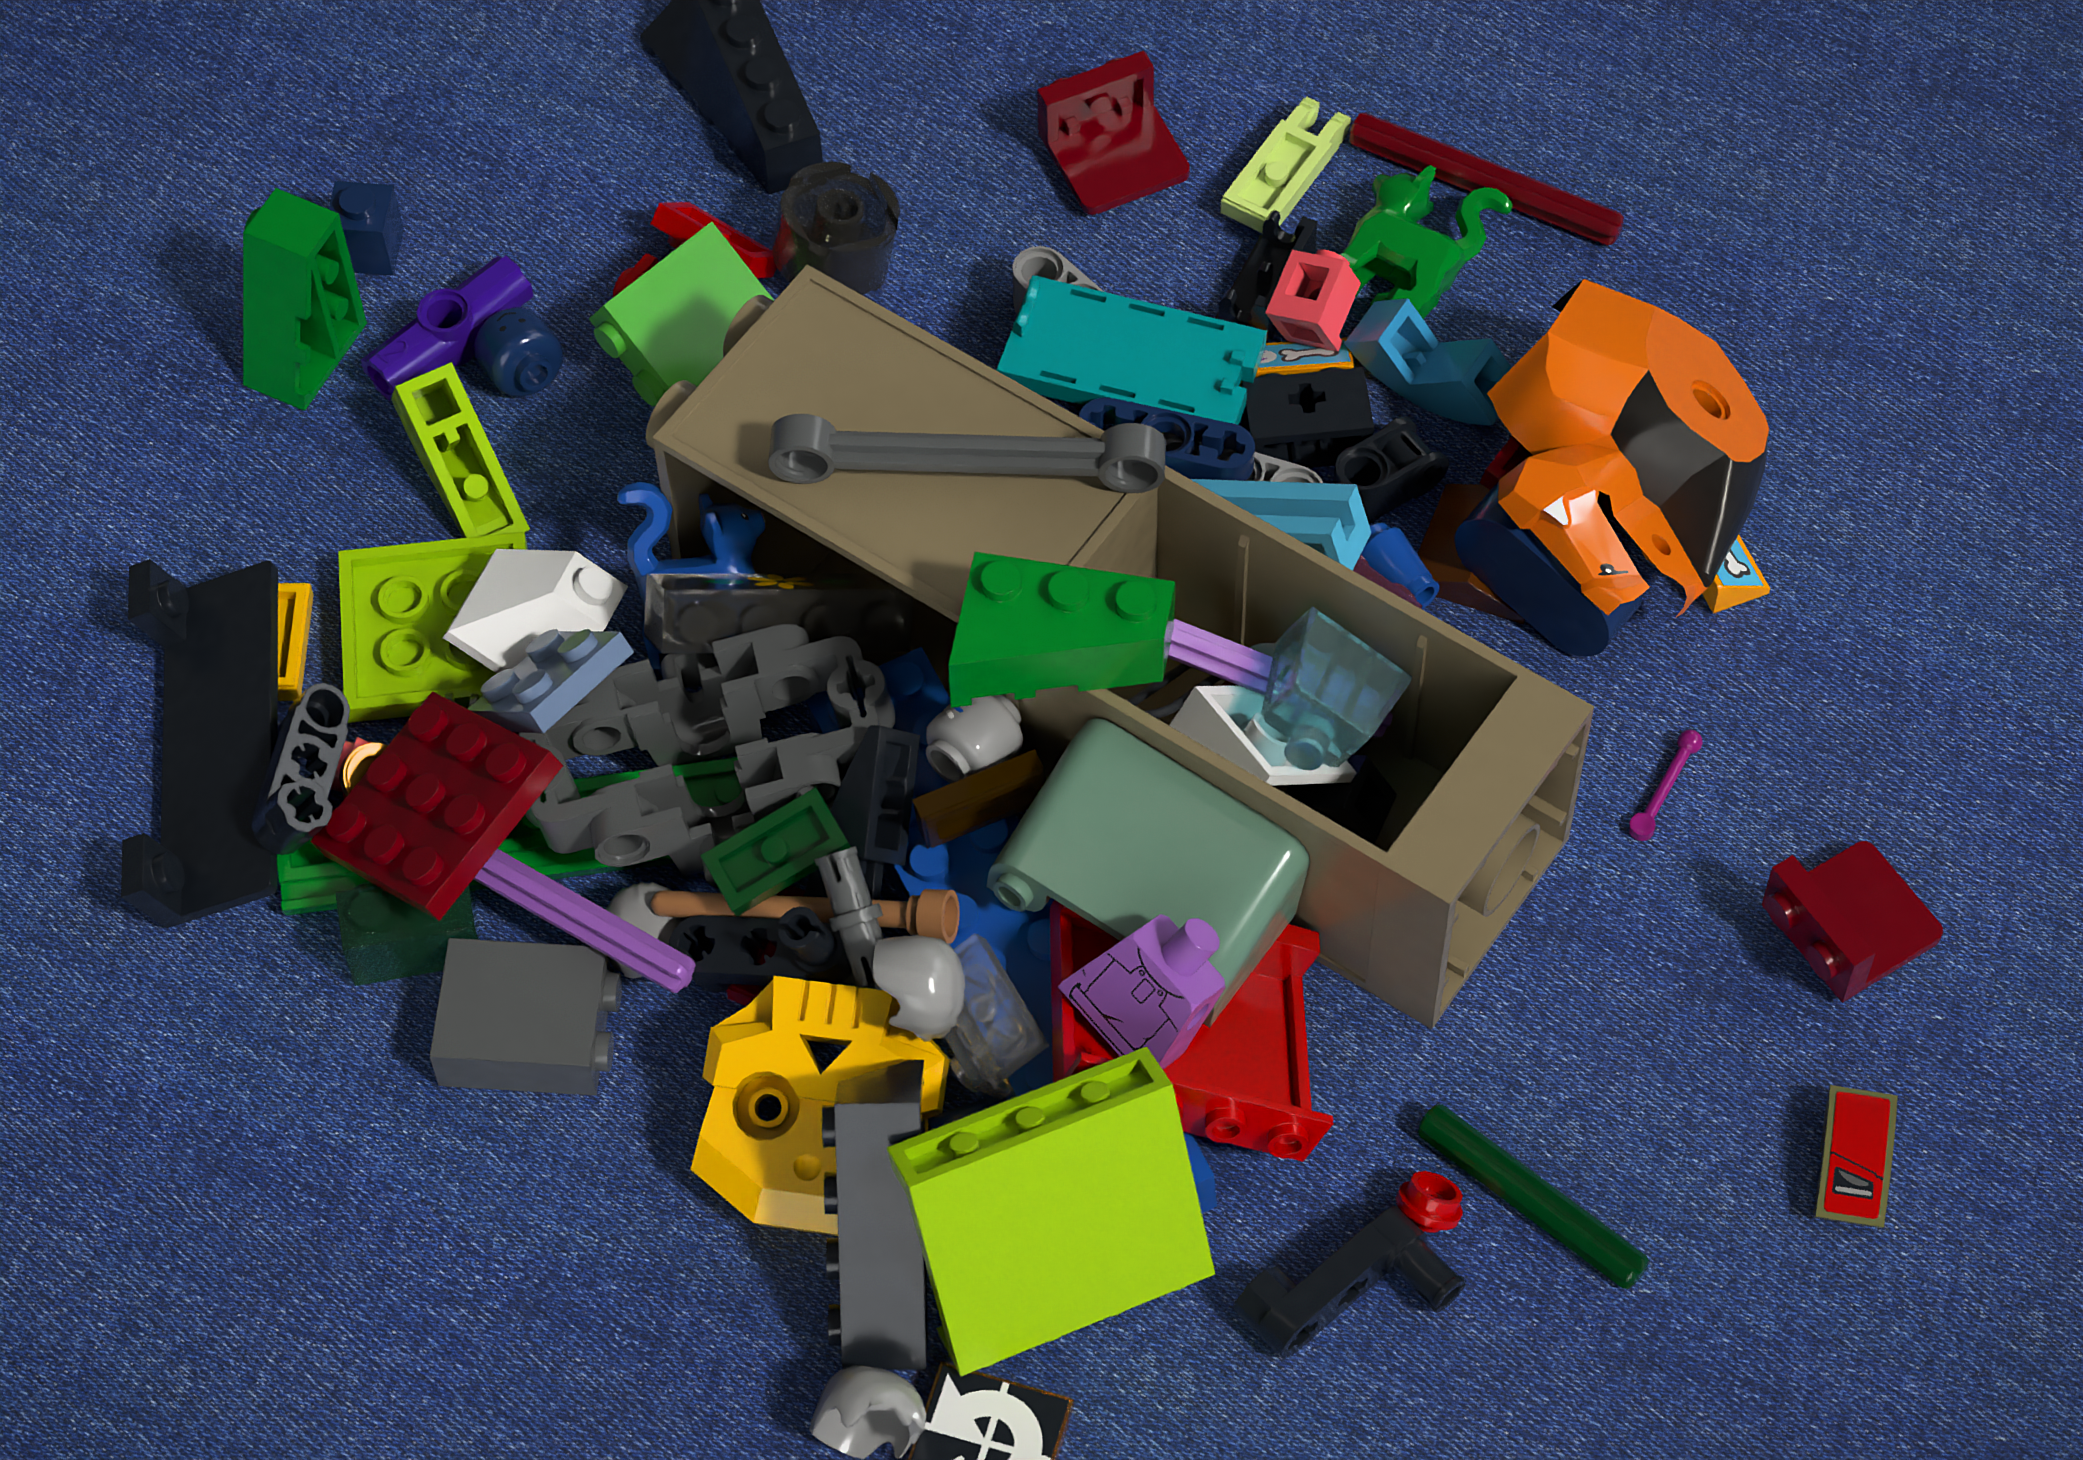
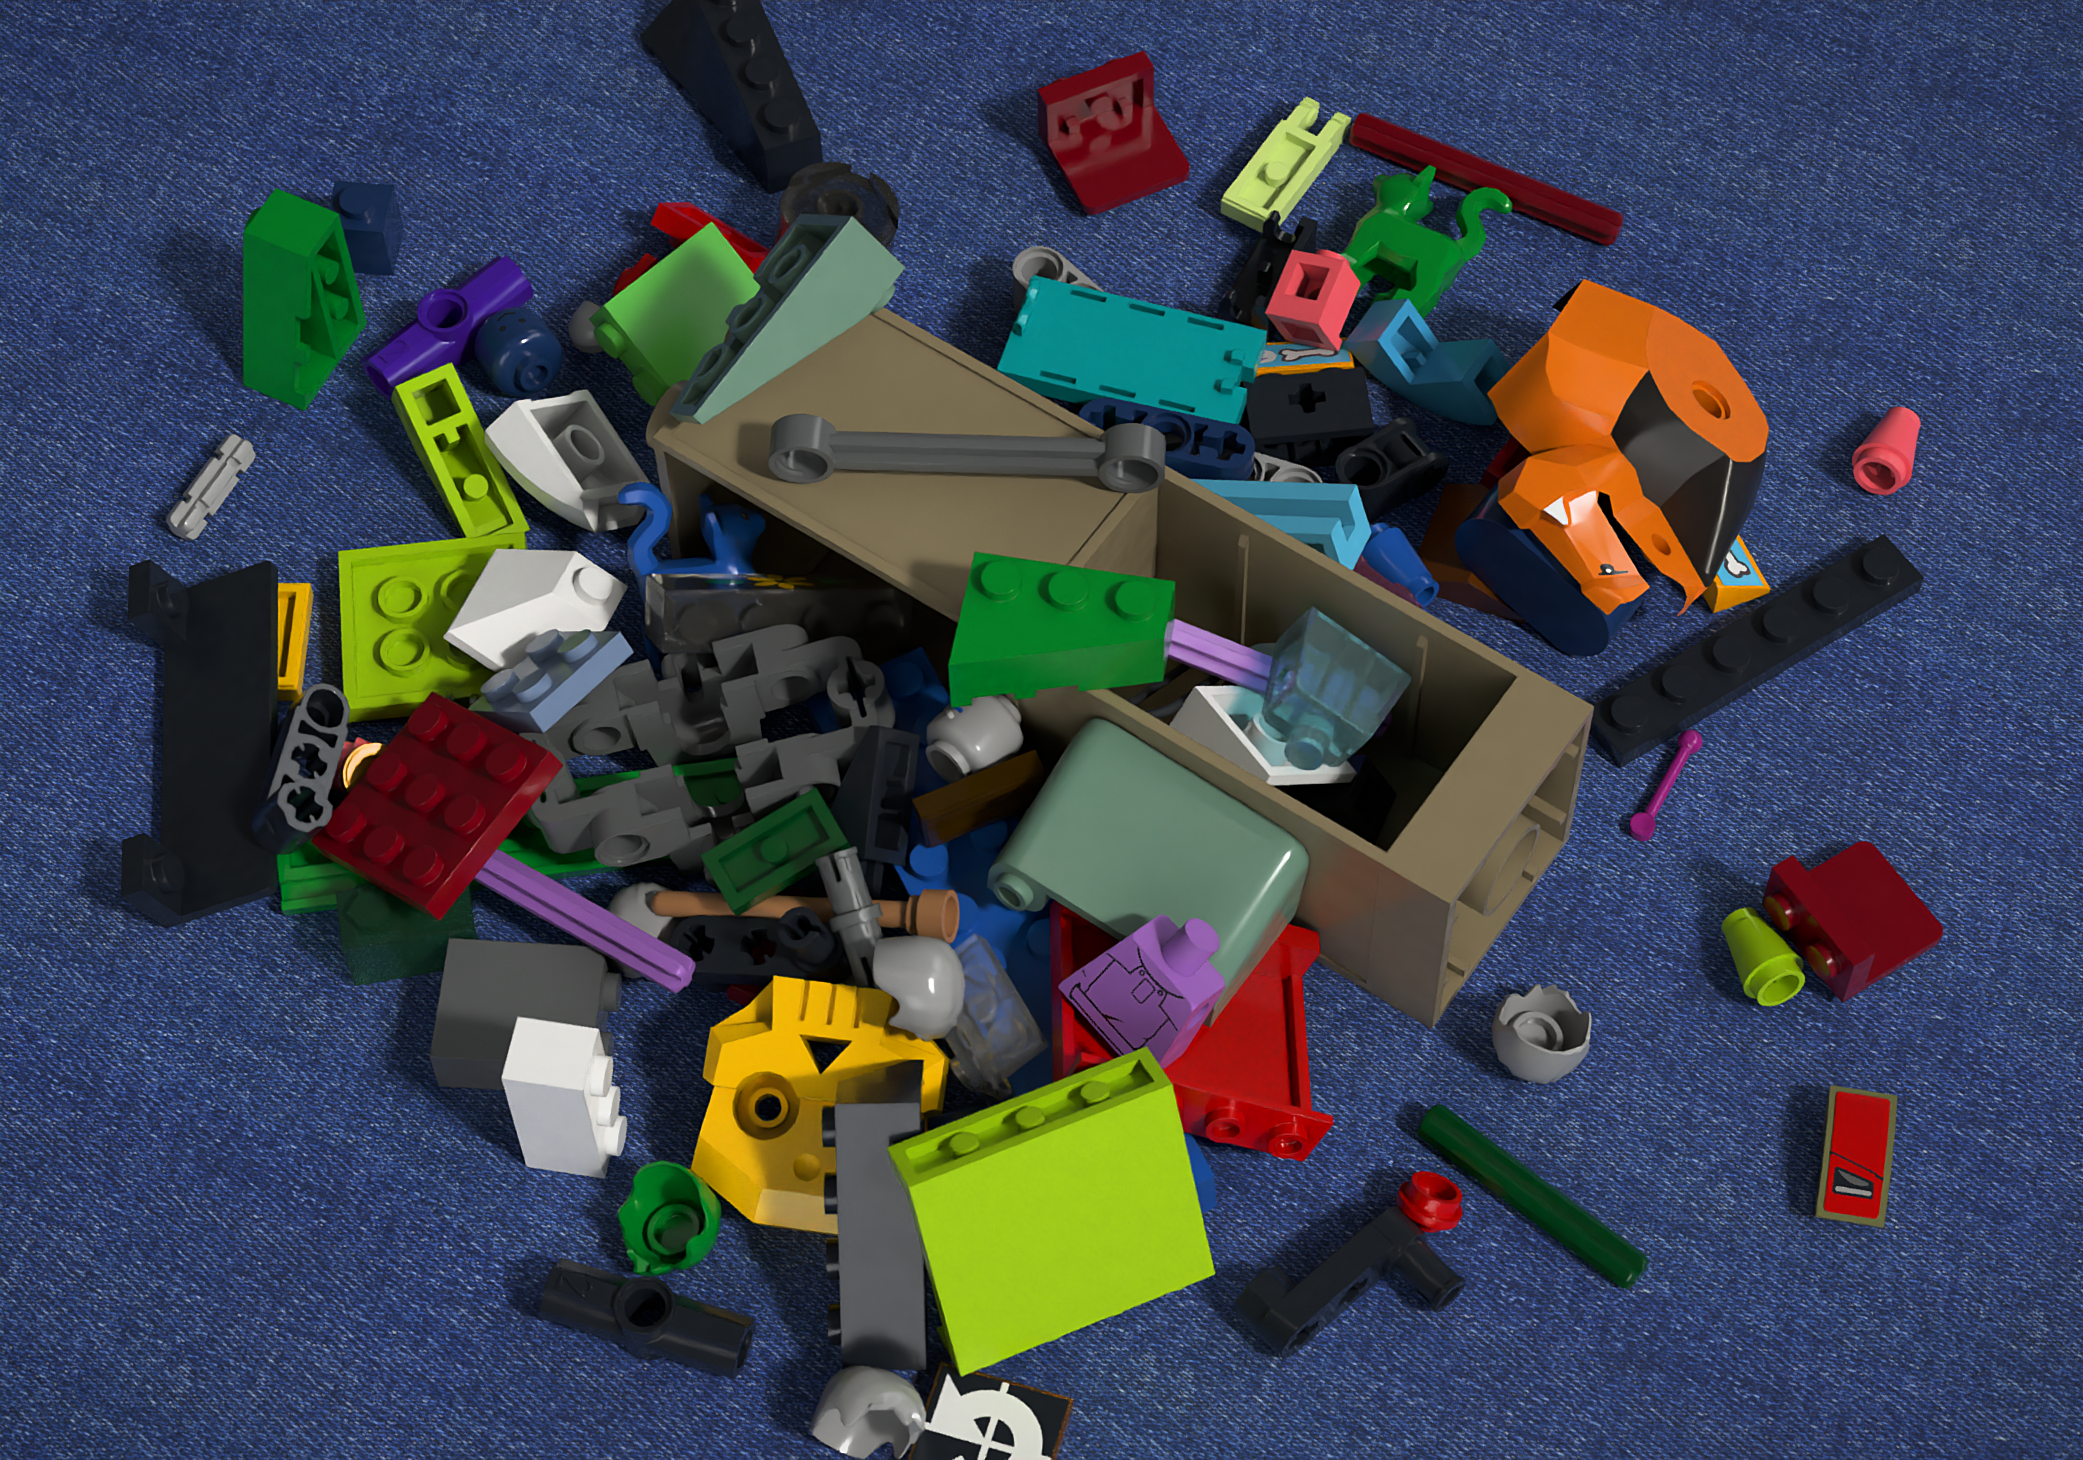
none -> light grey axle [166,434,256,541]
none -> white slope [484,389,650,533]
none -> white brick [501,1017,627,1179]
none -> black piece [539,1257,756,1380]
none -> light grey hinge [568,301,604,354]
none -> green hair [617,1160,722,1276]
none -> sand green wedge [669,214,905,425]
none -> light grey hair [1491,984,1592,1084]
none -> black plate [1590,534,1924,768]
none -> lime cone [1721,907,1805,1006]
none -> coral cone [1852,407,1921,495]

